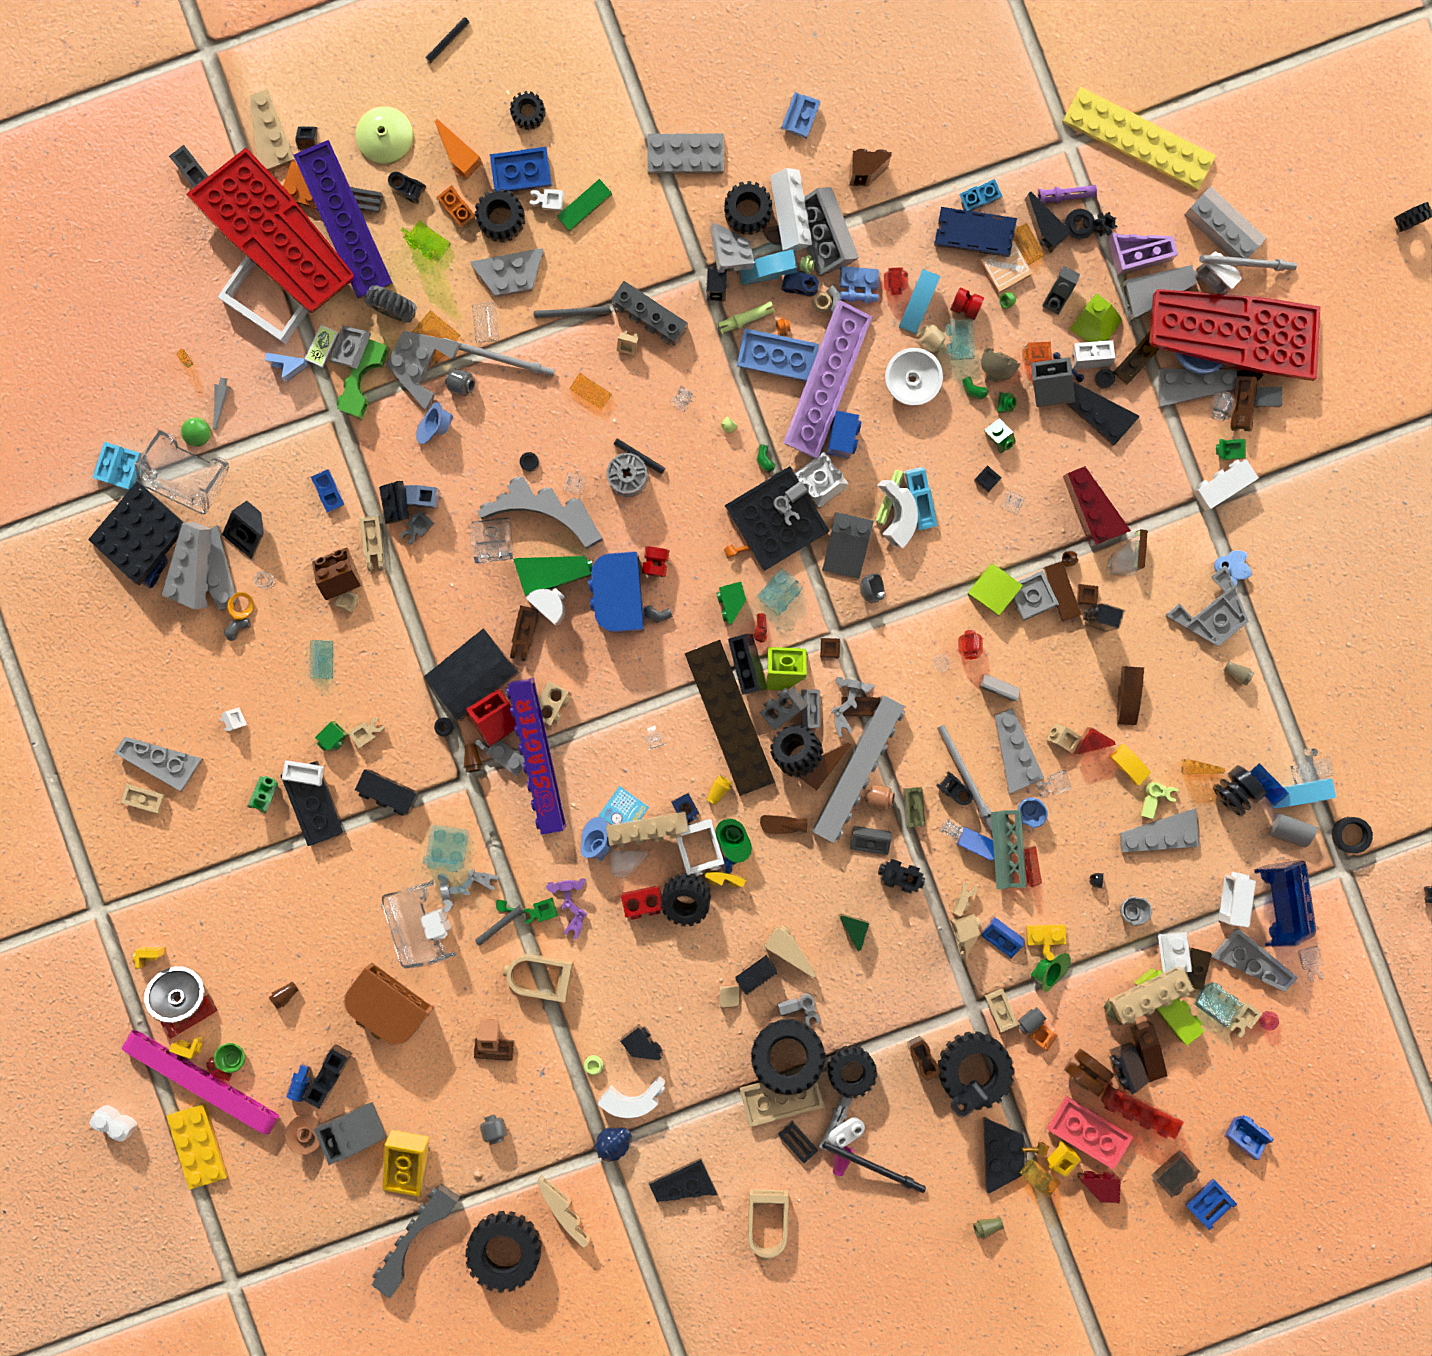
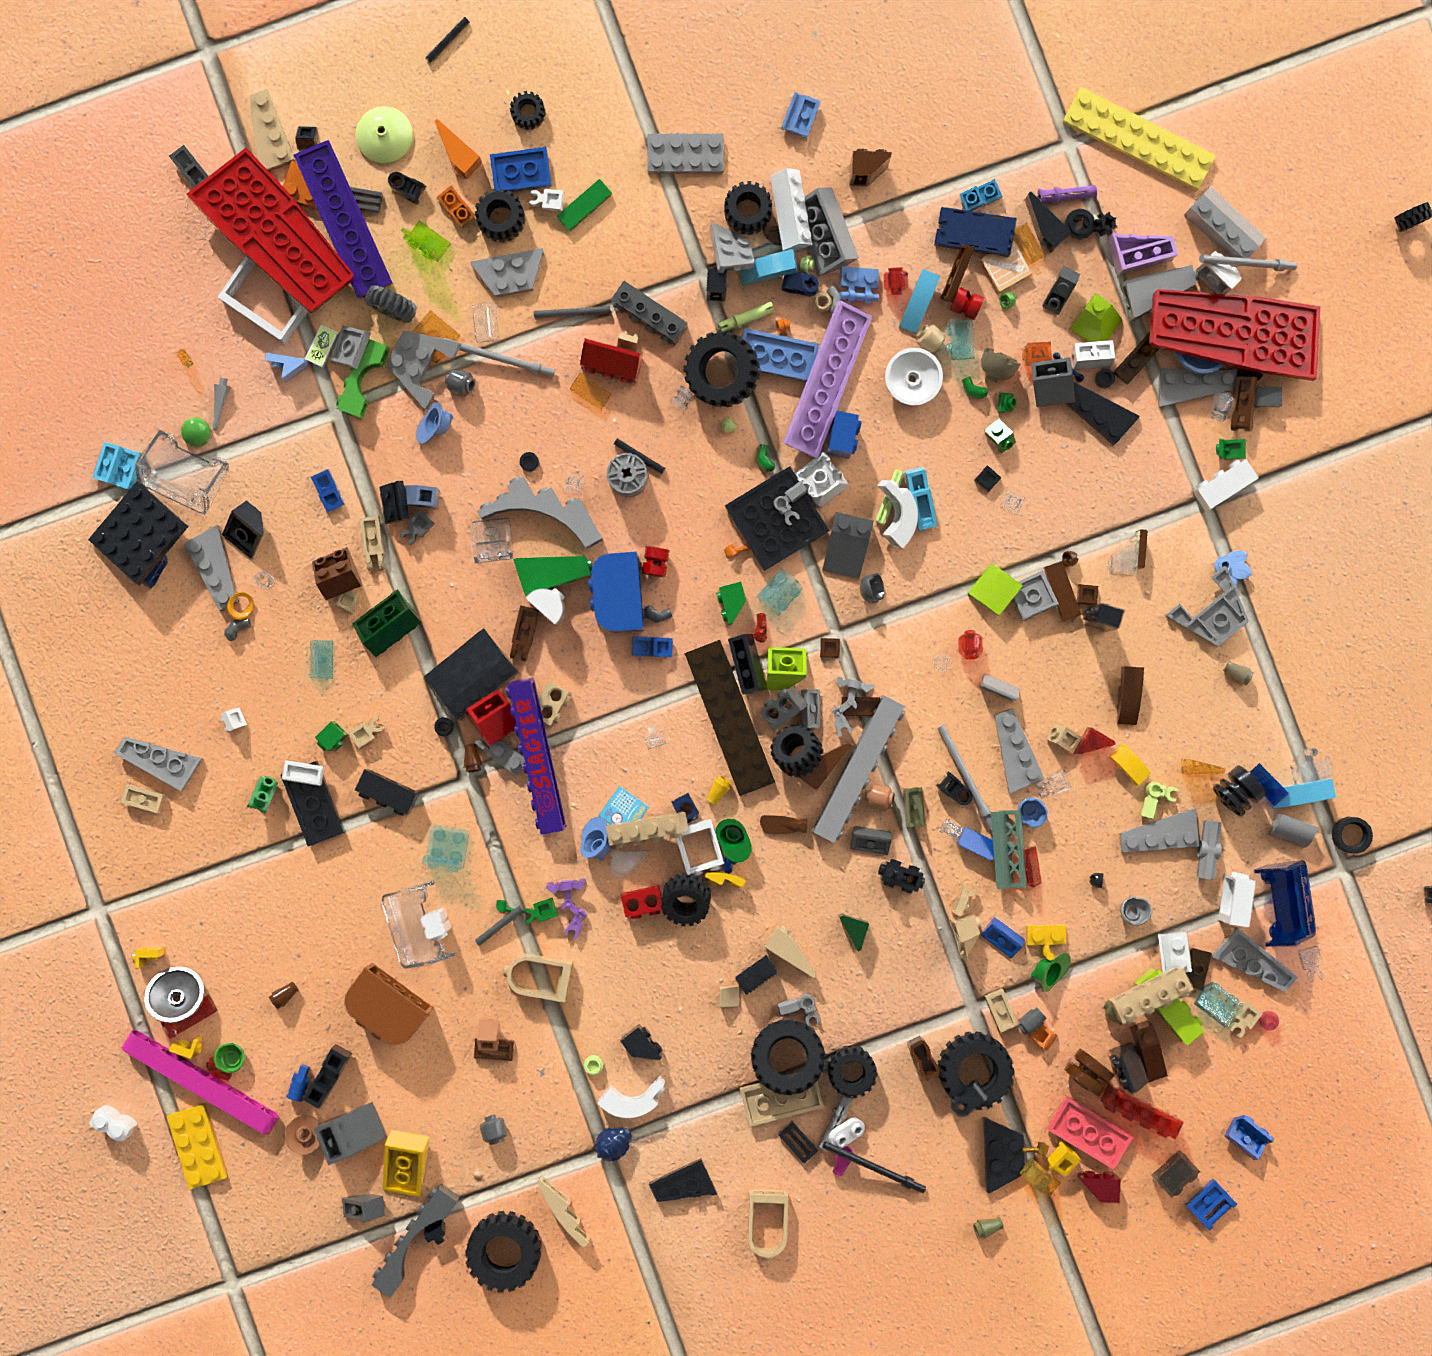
light grey wedge [162,522,212,609] -> none
light grey piece [438,869,499,913] -> none
dark red wedge [1063,466,1131,547] -> none
none -> dark grey slope [342,1194,385,1222]
none -> dark green slope [352,589,422,657]
none -> black tile [424,1219,445,1245]
none -> red slope [580,338,642,385]
none -> blue slope [631,636,673,657]
none -> black tyre [684,331,760,407]
none -> reddish brown tile [940,244,975,303]
none -> light grey piece [1196,820,1222,880]

